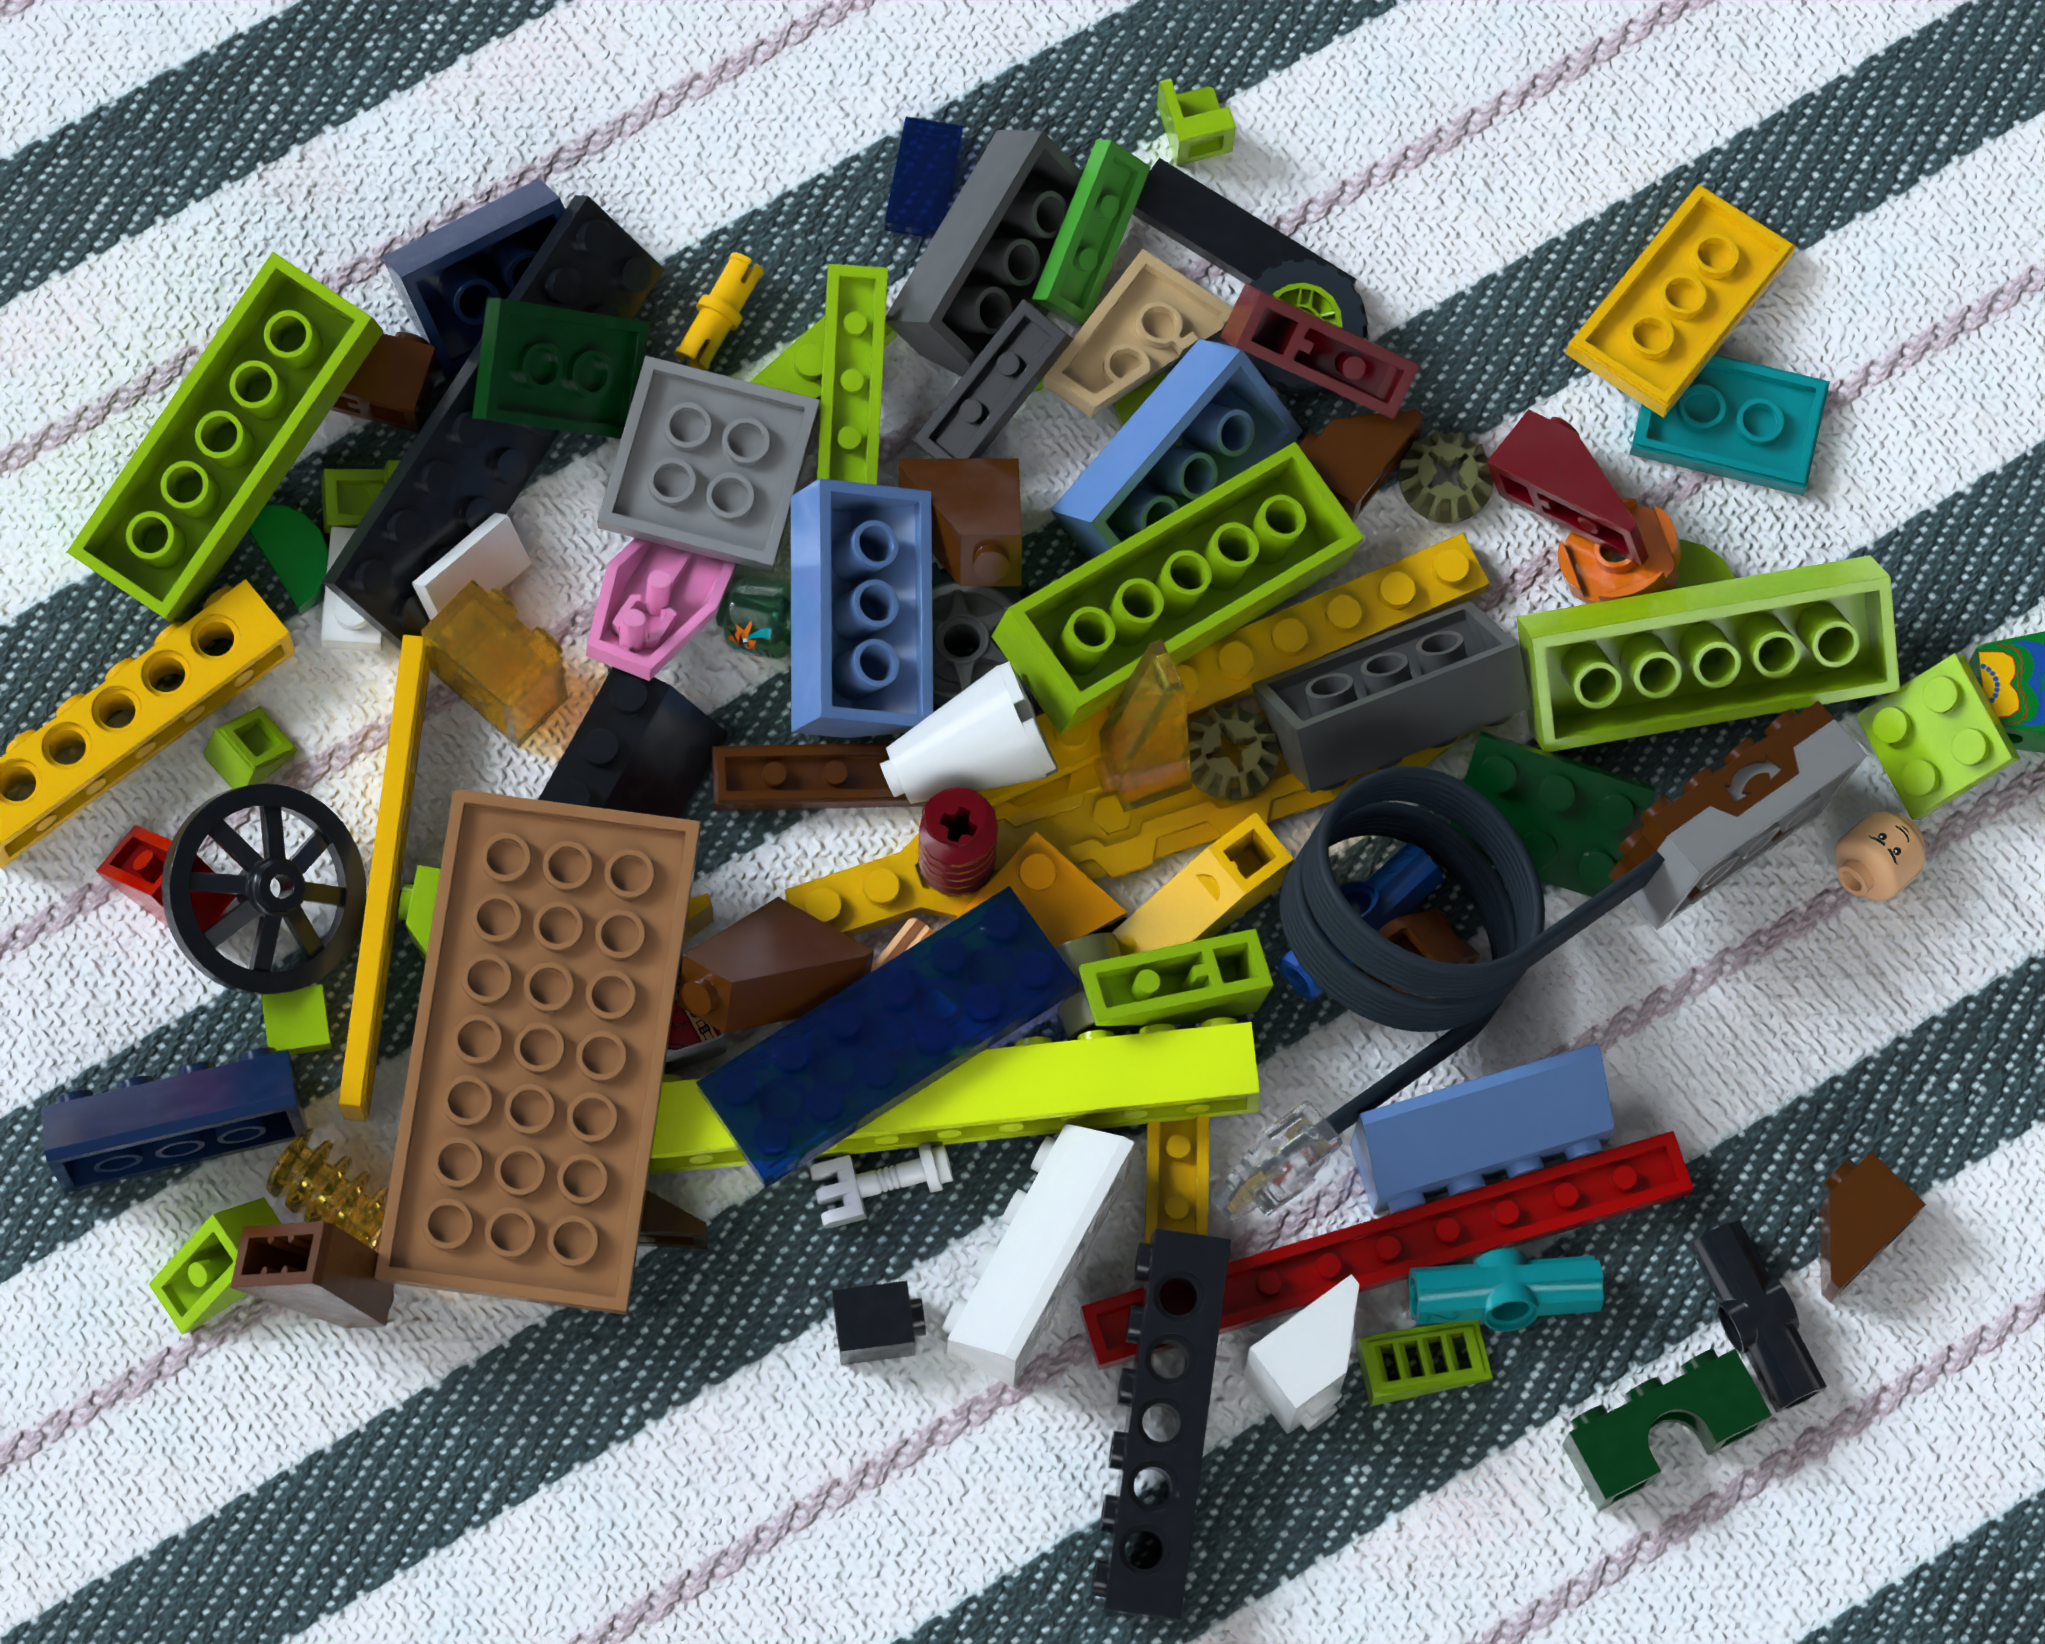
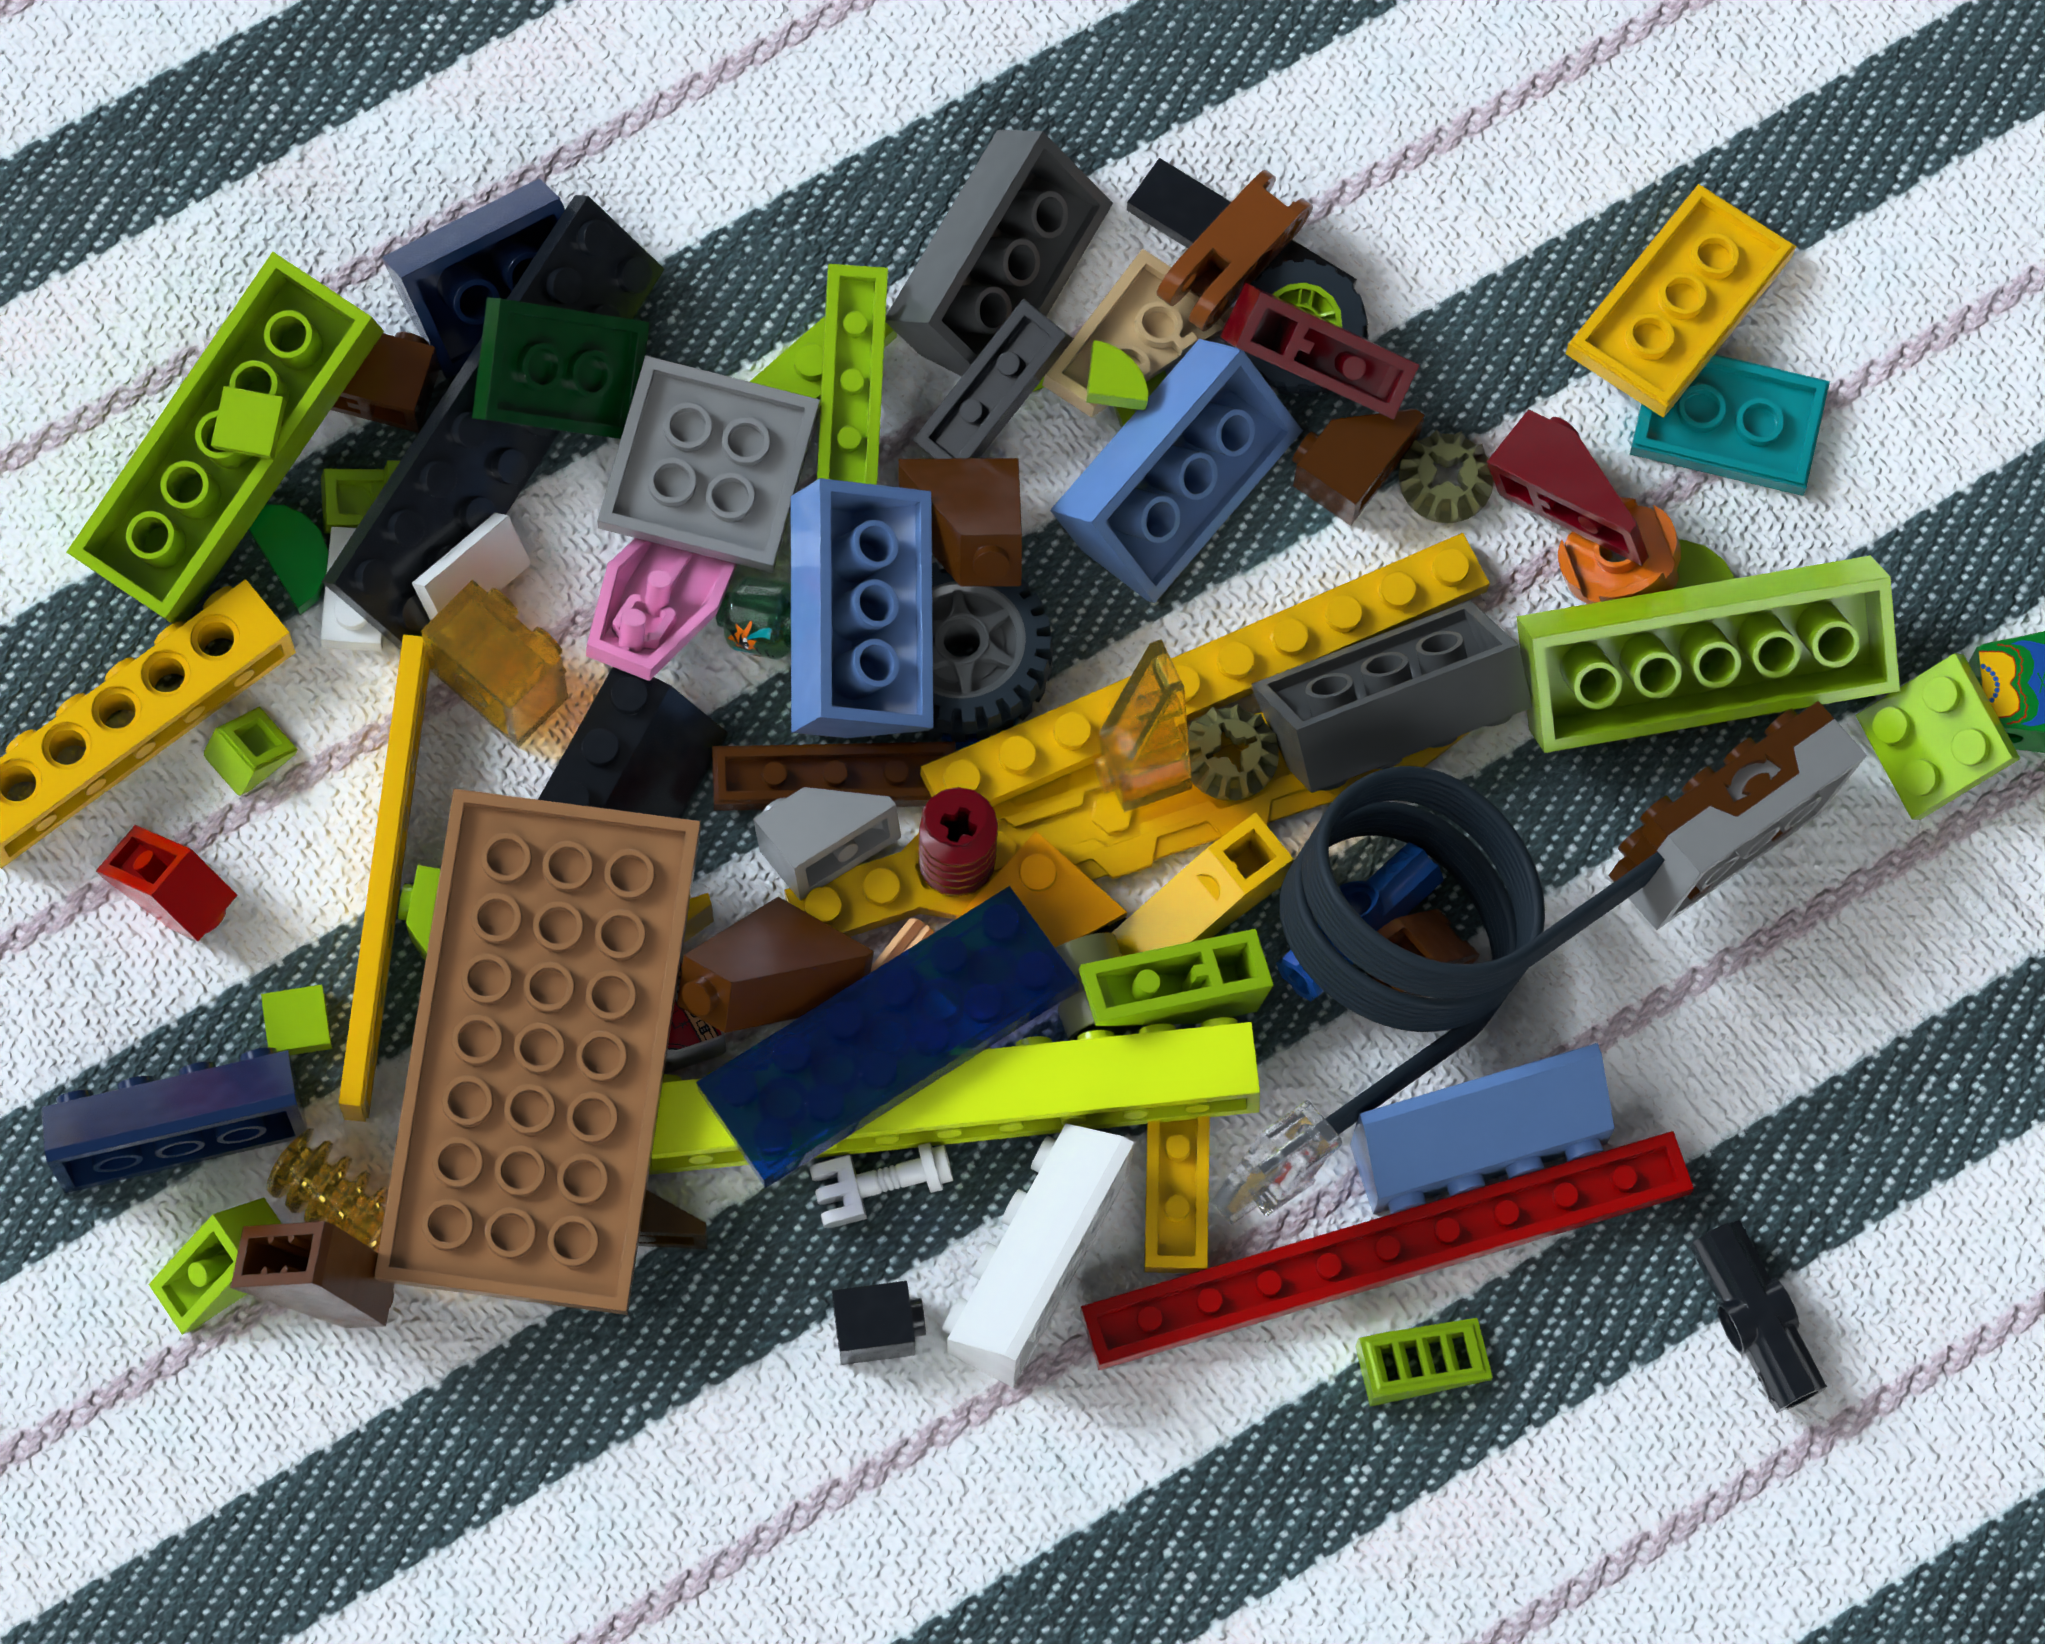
black wheel [162,784,366,995] -> none
yellow pin [674,252,765,371] -> none
white cone [880,661,1059,804] -> none
clear blue tile [885,116,963,238] -> none
lime brick [991,442,1365,735] -> none
bright green plate [1032,139,1151,326] -> none
black brick [1091,1228,1231,1622] -> none
lime panel [1157,78,1236,166] -> none
white slope [1242,1274,1359,1434] -> none
teal piece [1408,1248,1604,1332] -> none
dark green plate [1450,731,1656,897] -> none
dark green arch [1562,1349,1772,1511] -> none
reddish brown slope [1819,1152,1926,1303] -> none
light nougat head [1834,811,1926,902] -> none
none -> lime tile [211,386,287,460]
none -> light grey slope [753,787,901,901]
none -> lime tile [1086,340,1148,410]
none -> dark orange piece [1157,169,1313,331]

